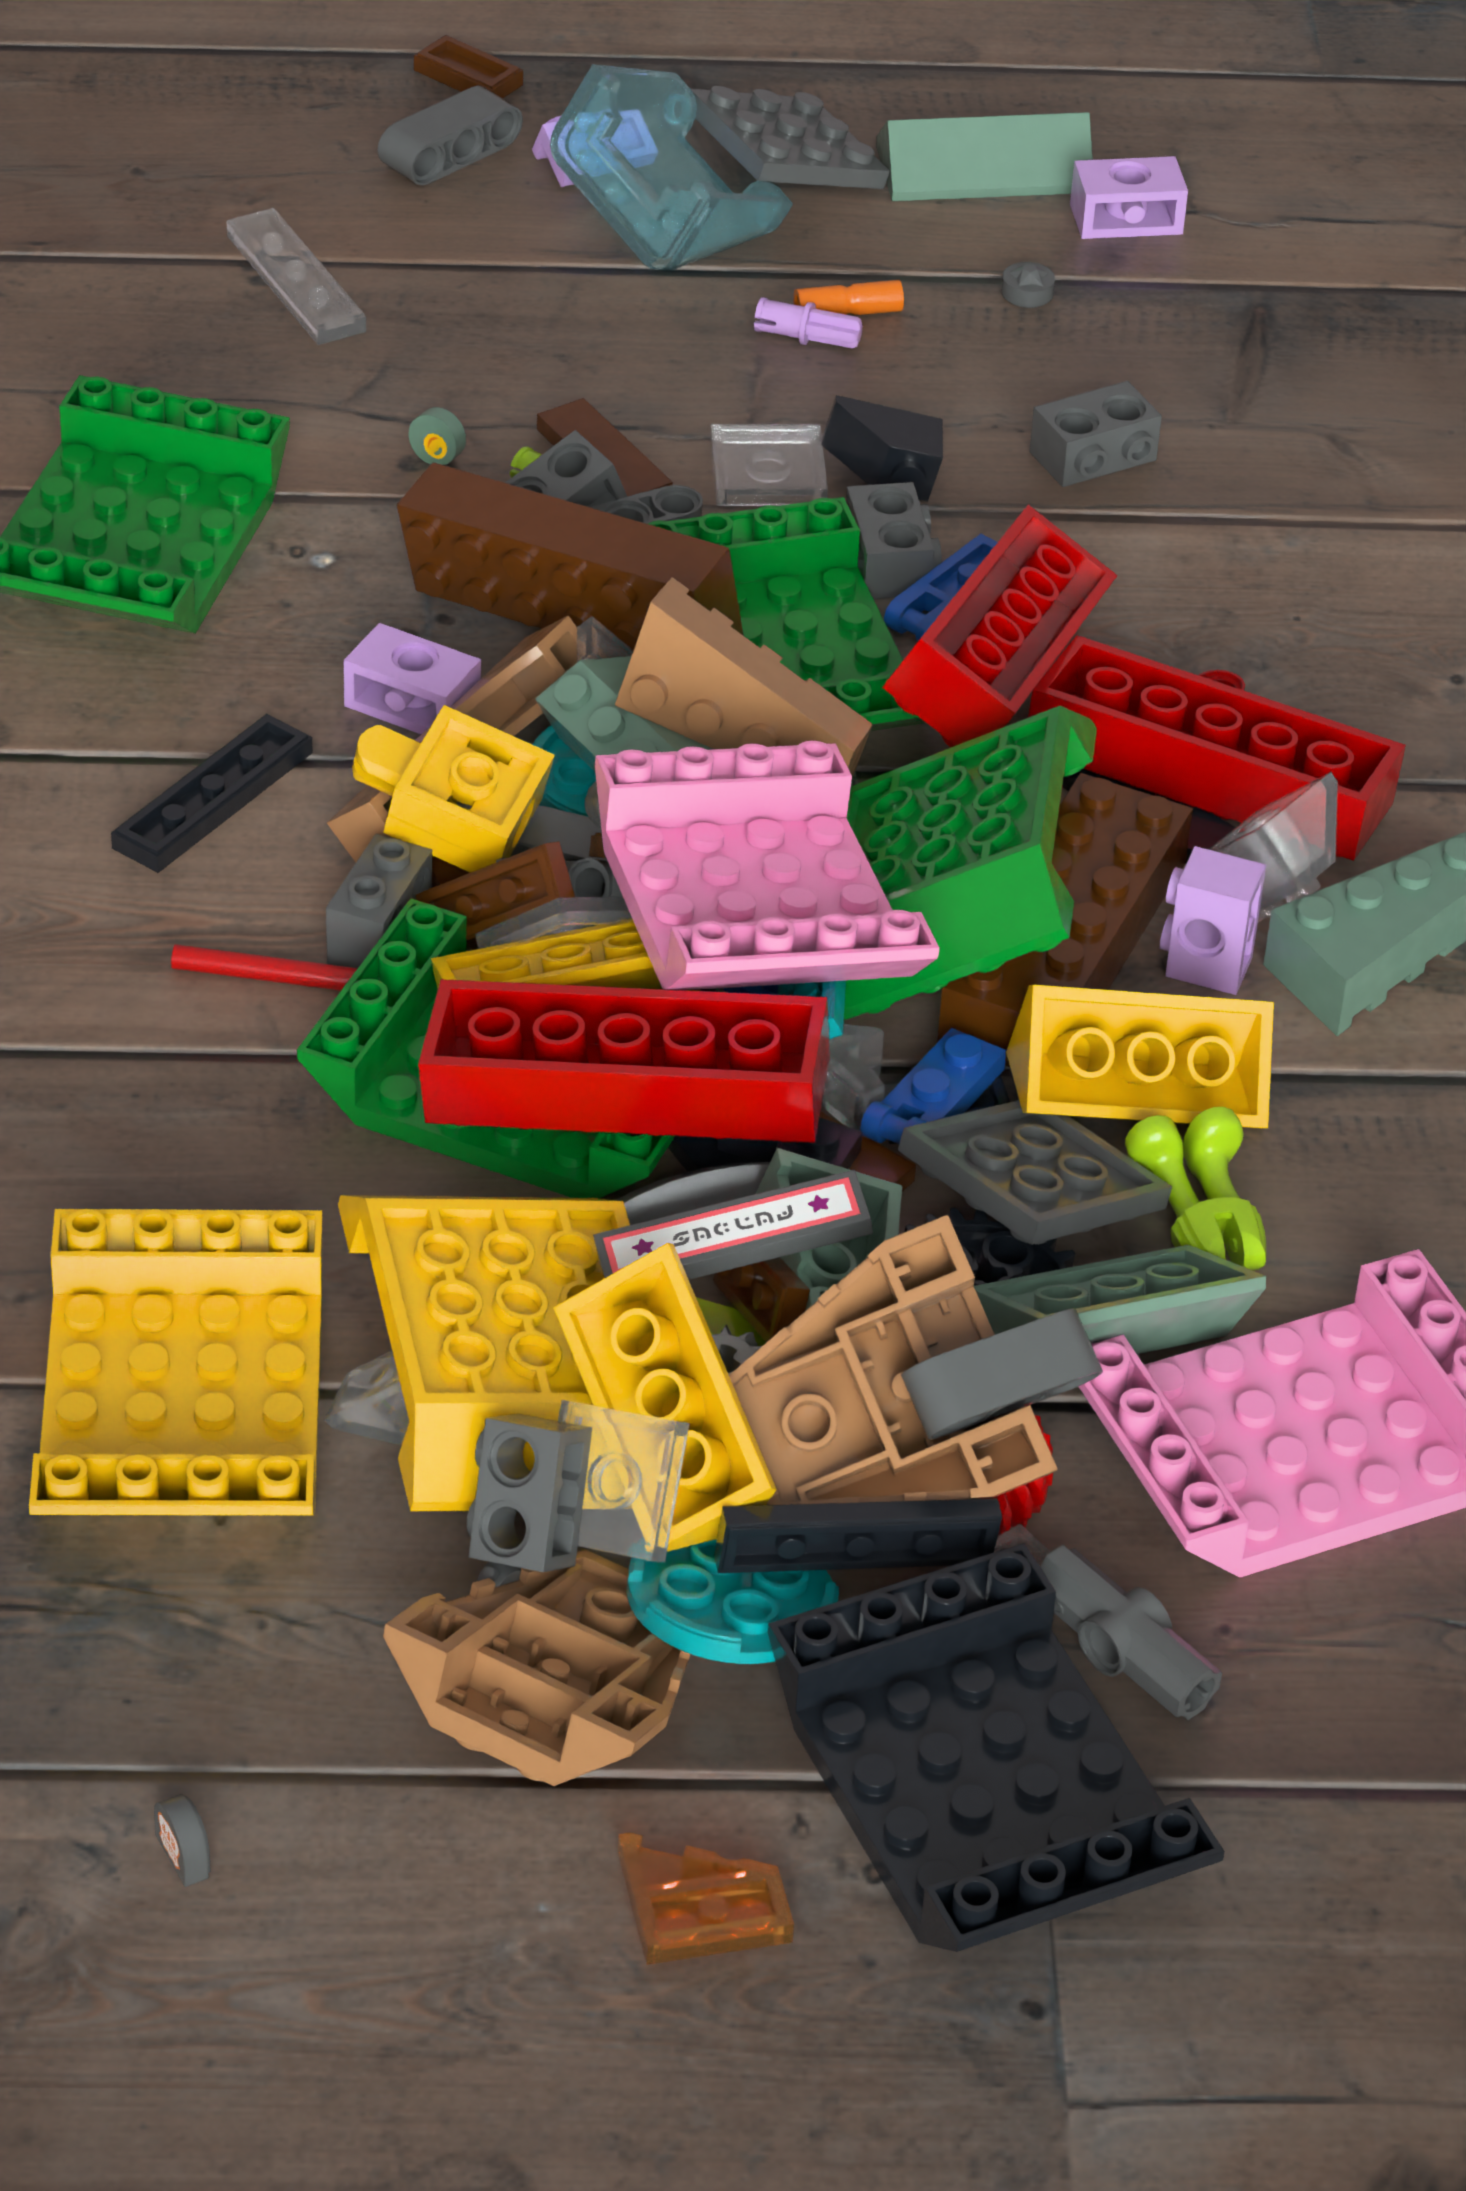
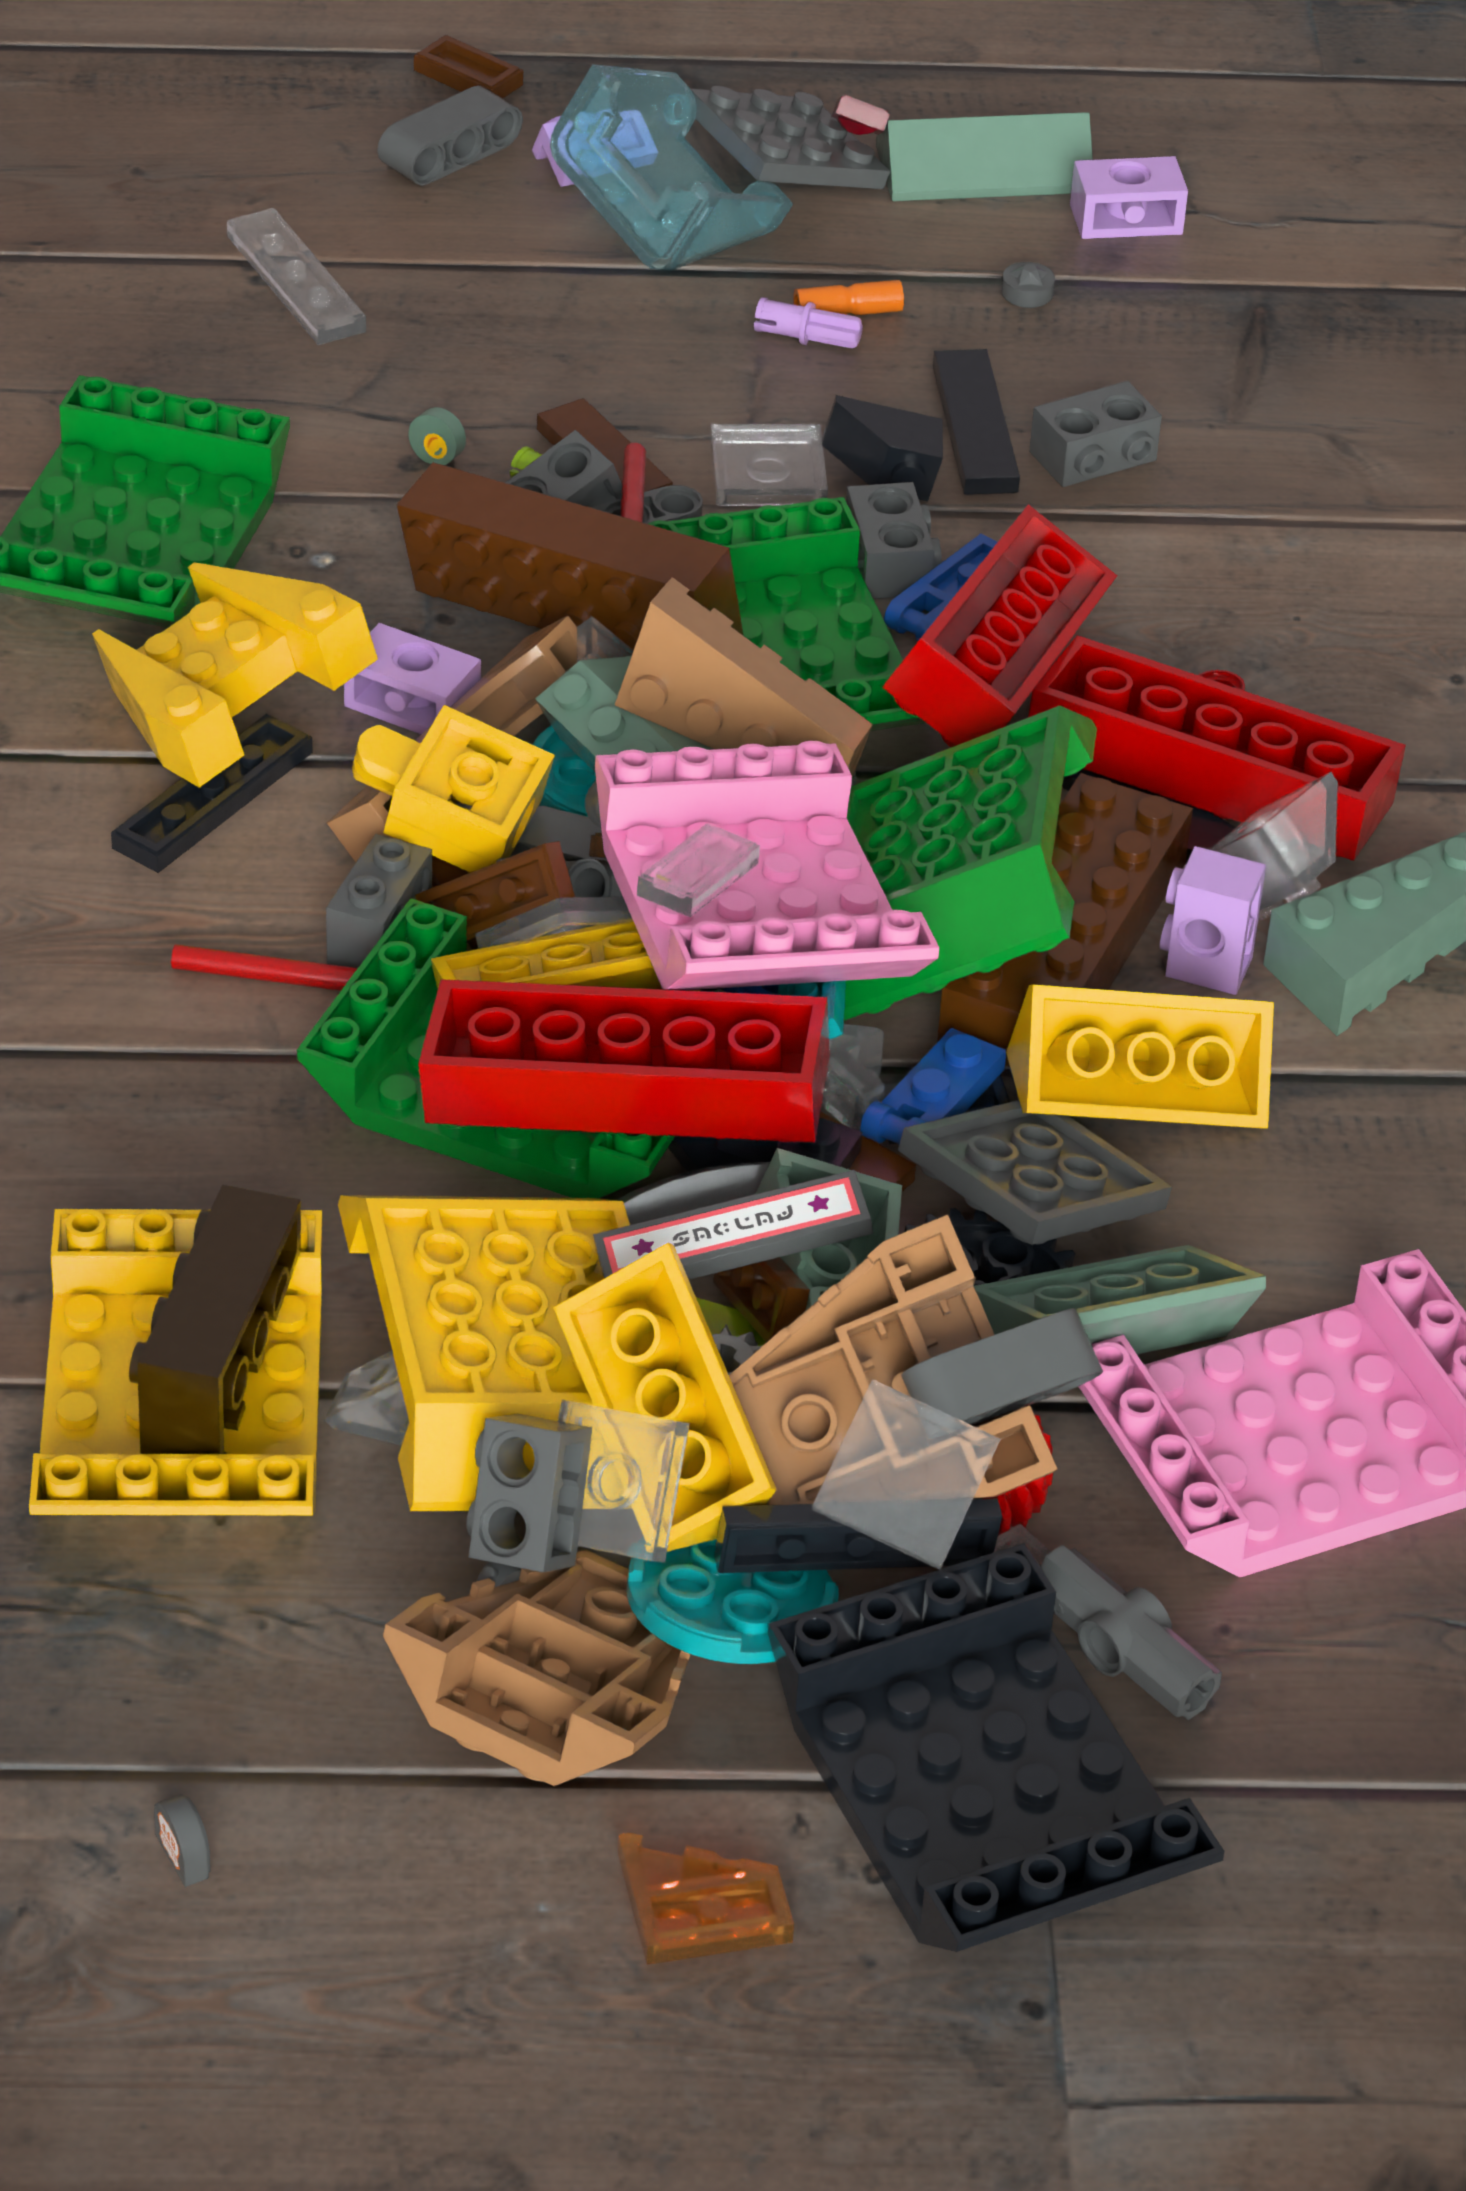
lime piece [1125,1107,1266,1270] -> none
none -> yellow wedge [92,562,378,788]
none -> dark brown wedge [129,1185,301,1454]
none -> red bar [620,443,646,523]
none -> clear tile [637,823,760,918]
none -> clear tile [812,1379,1001,1570]
none -> tile [831,95,890,135]
none -> black tile [933,349,1020,495]

